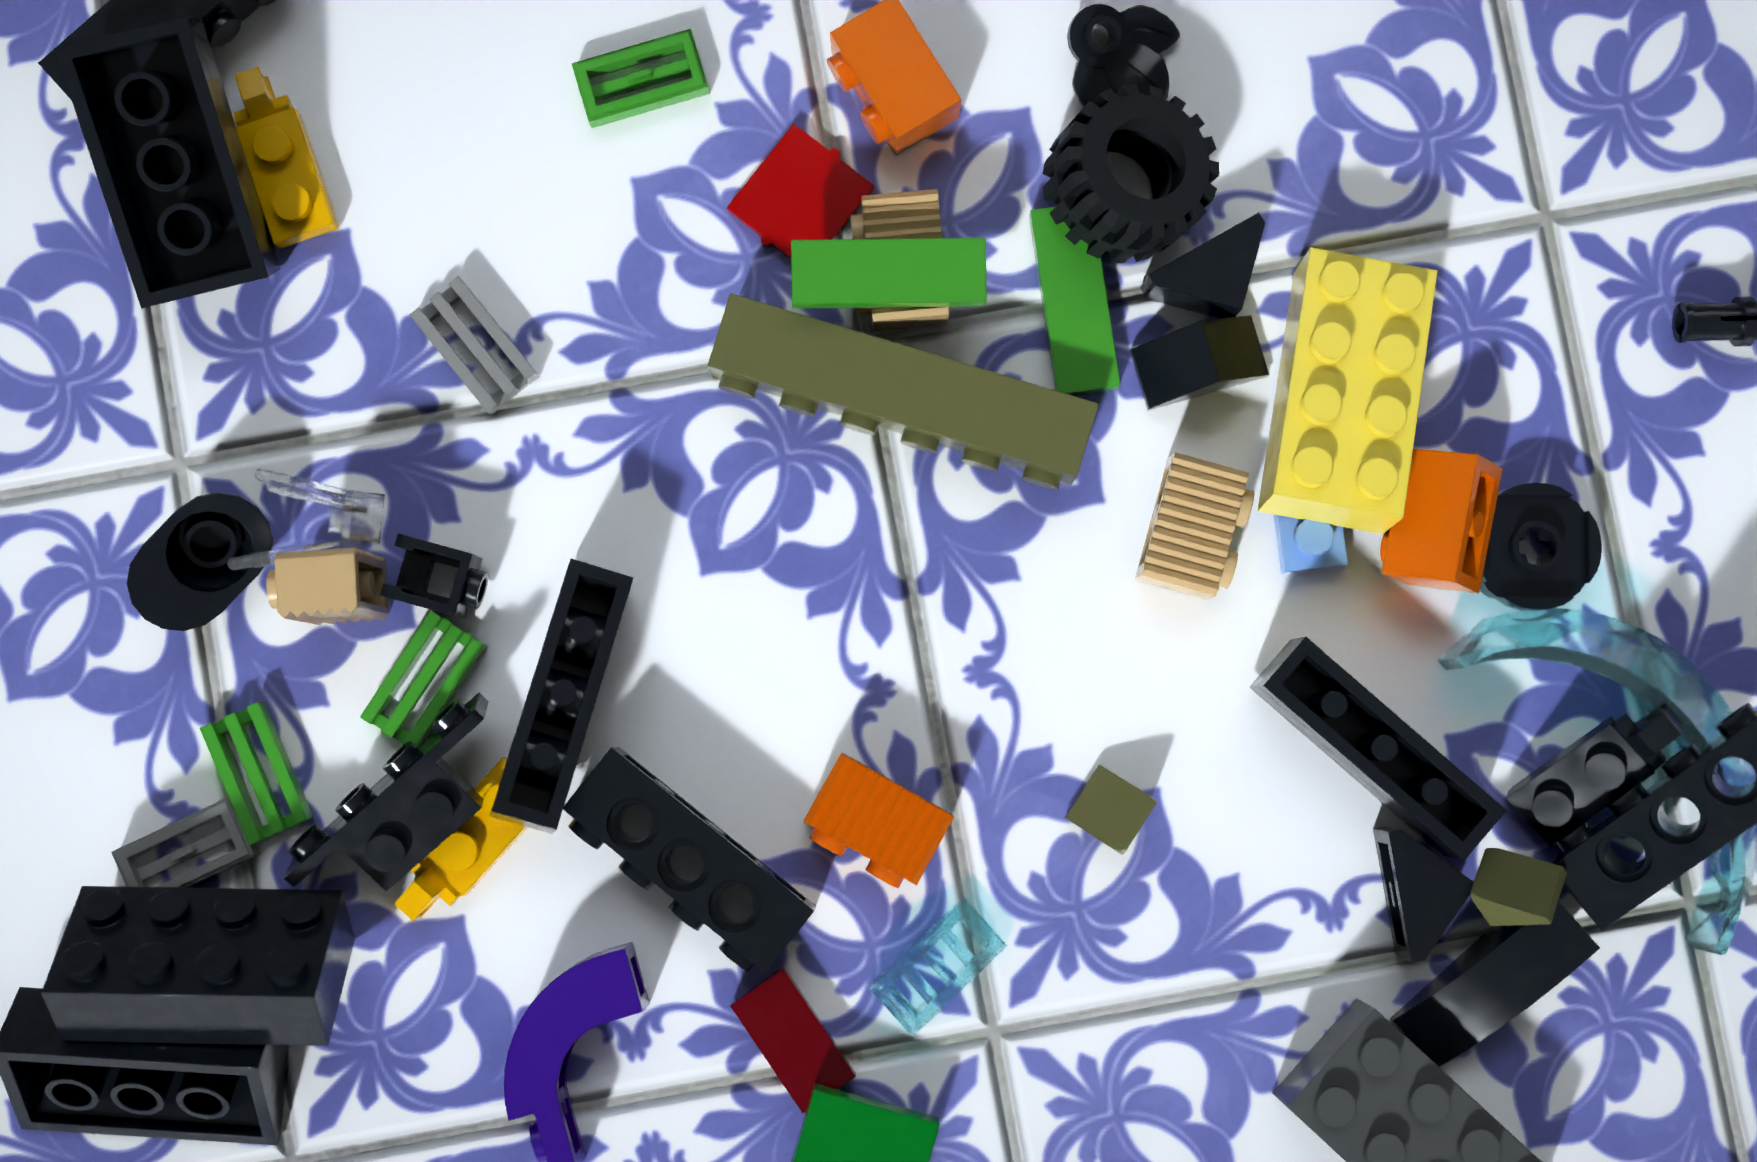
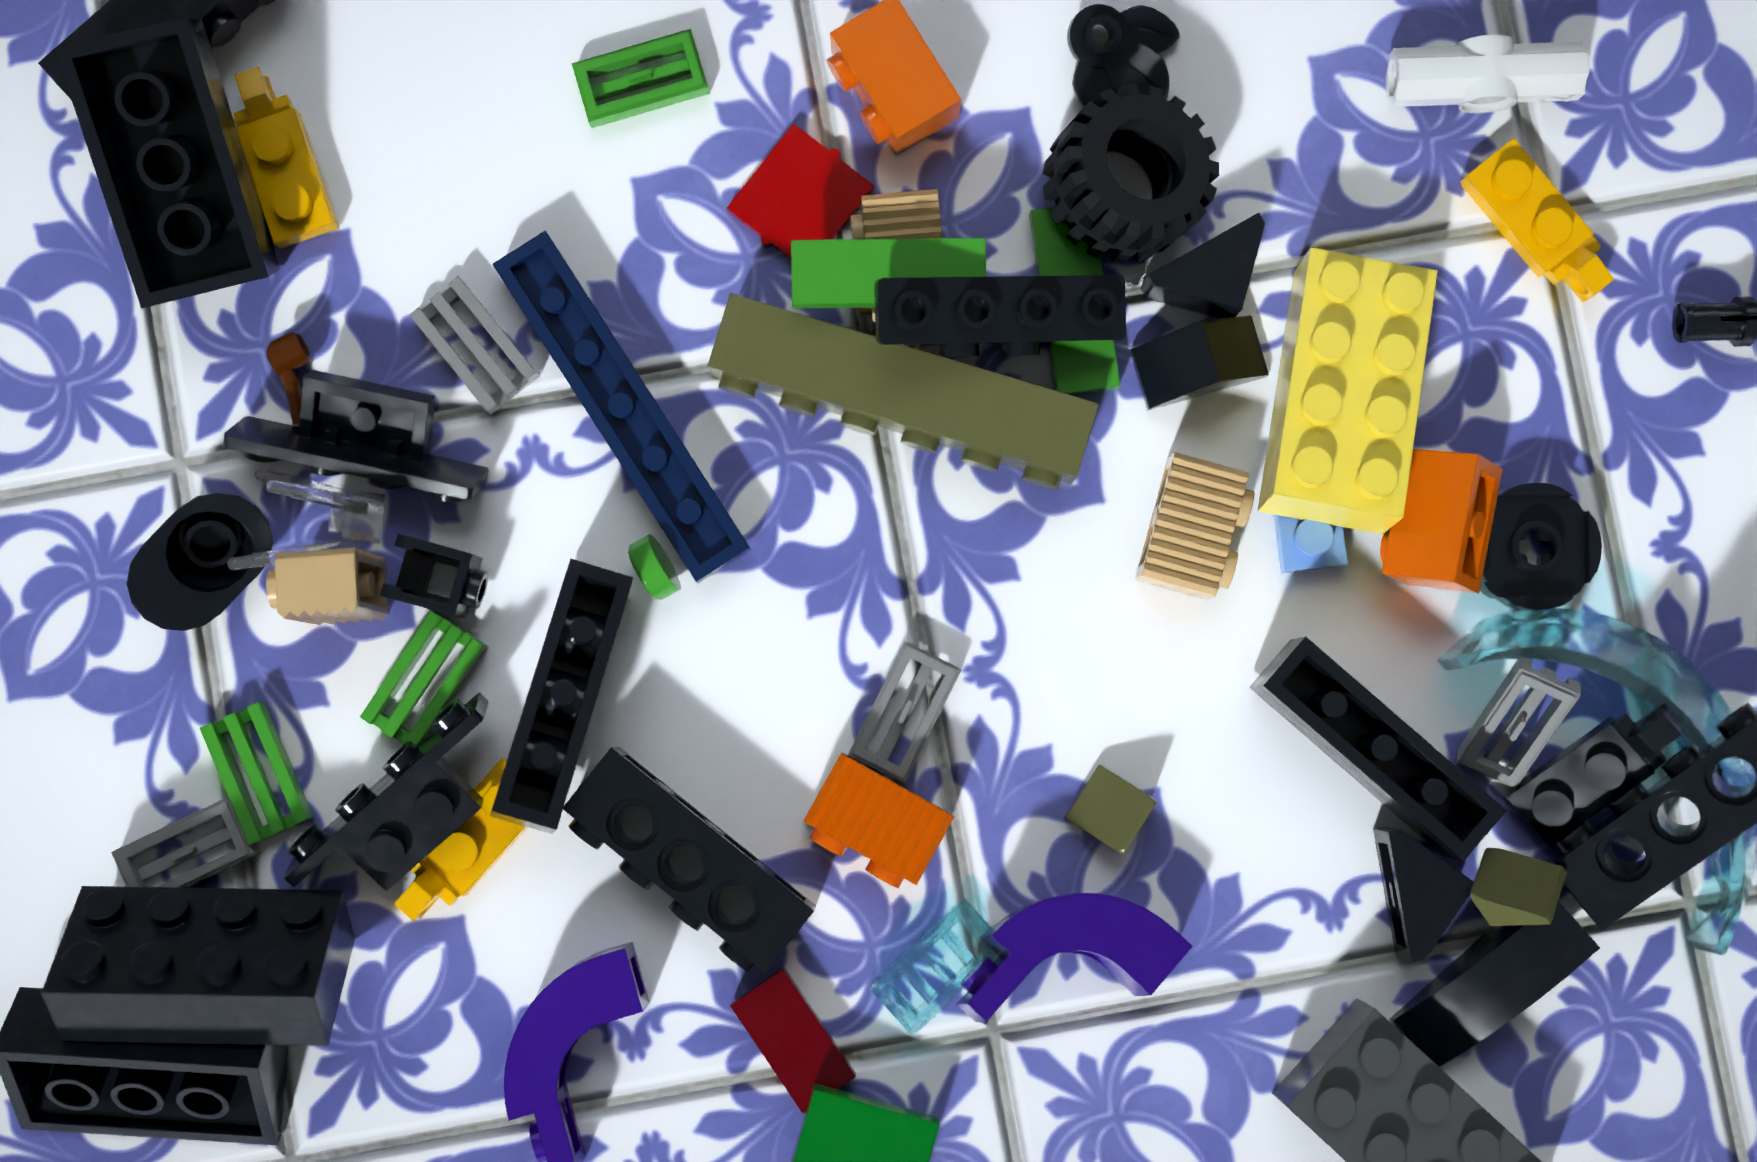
none -> black bracket [223,370,489,502]
none -> reddish brown hand [266,332,312,425]
none -> dark blue plate [492,230,751,584]
none -> bright green tile [628,534,681,600]
none -> light grey tile [848,641,962,783]
none -> black bracket [874,275,1126,358]
none -> dark purple arch [956,893,1193,1022]
none -> white piece [1385,34,1589,113]
none -> light grey tile [1457,656,1581,789]
none -> yellow hinge [1460,138,1614,302]

